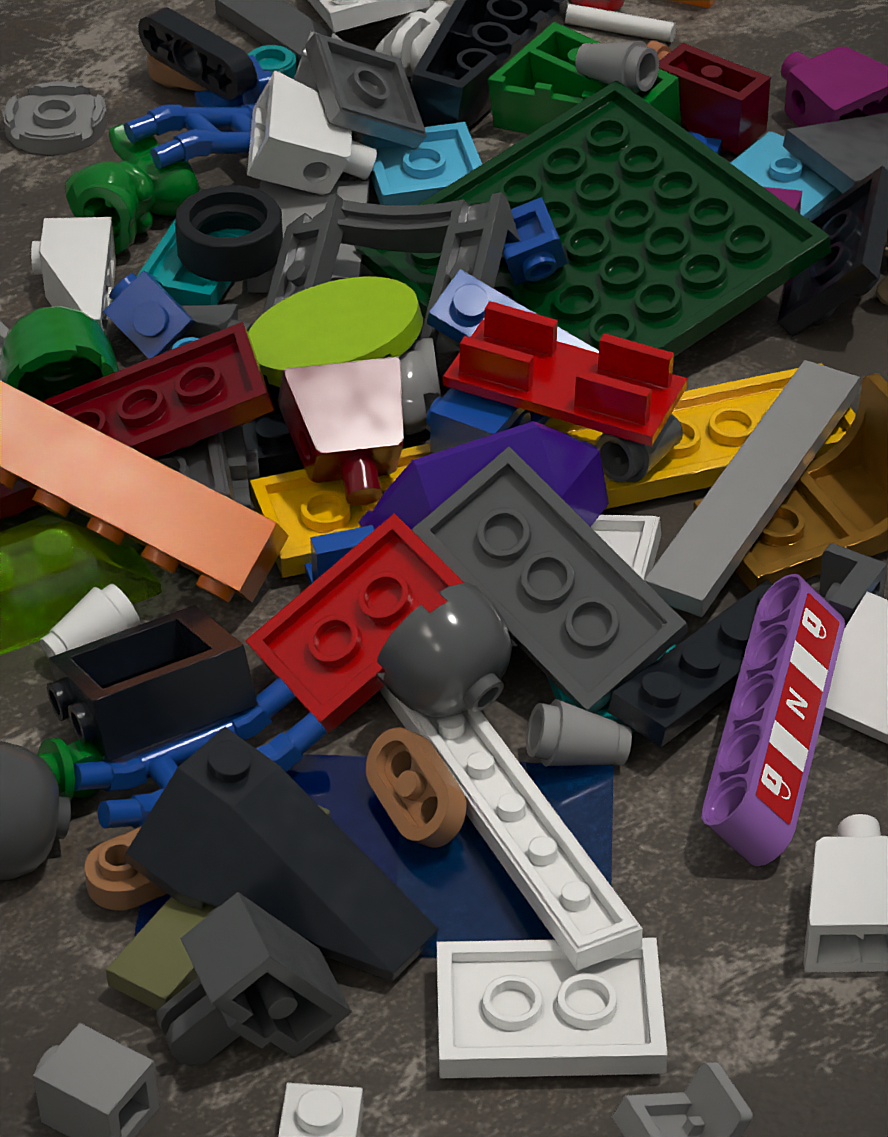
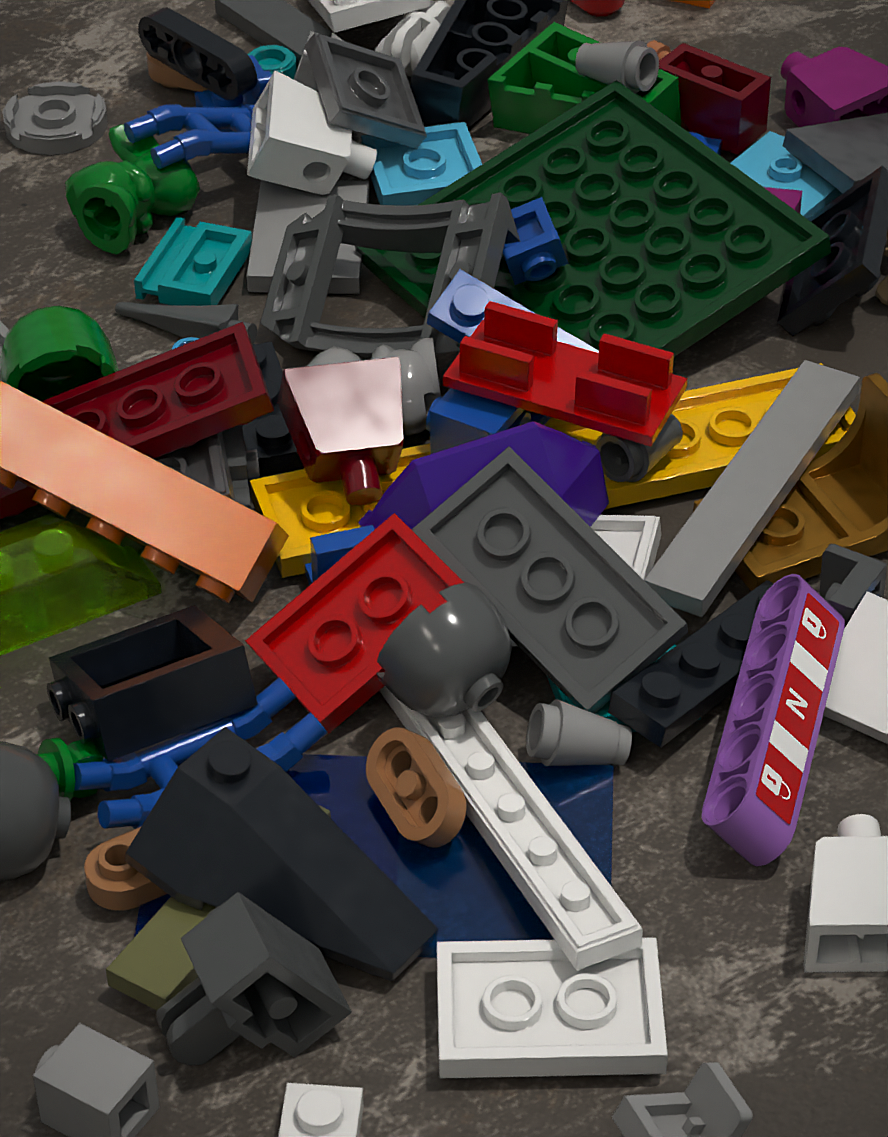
white slope [31,217,116,338] -> none
white cone [40,584,141,659] -> none
blue bracket [103,270,196,359] -> none
black tyre [175,185,283,282] -> none
lime tile [248,276,423,387] -> none
white piece [565,4,676,43] -> none

